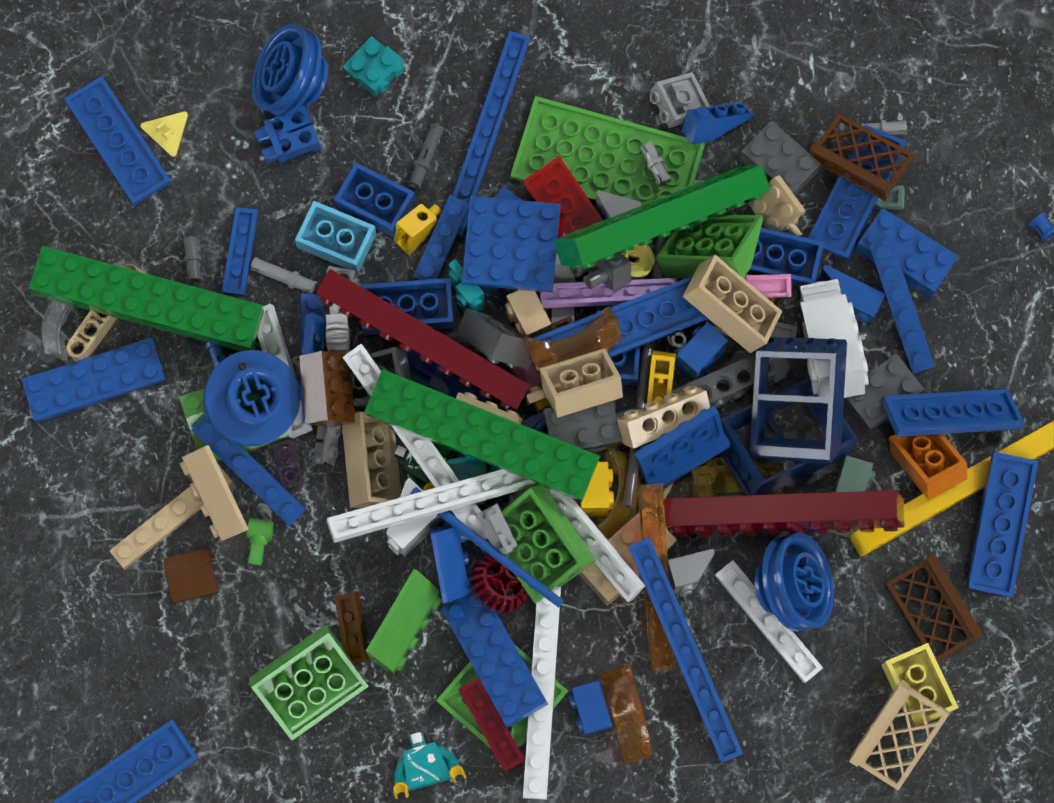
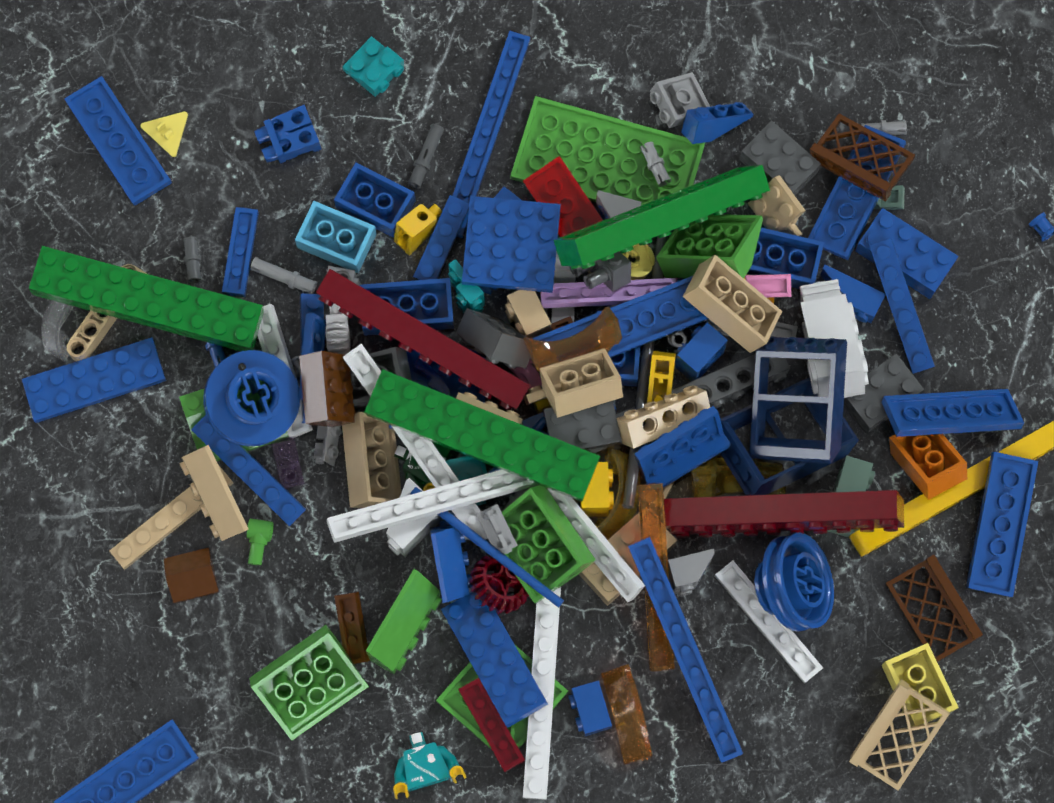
blue wheel [252,23,328,117] -> none

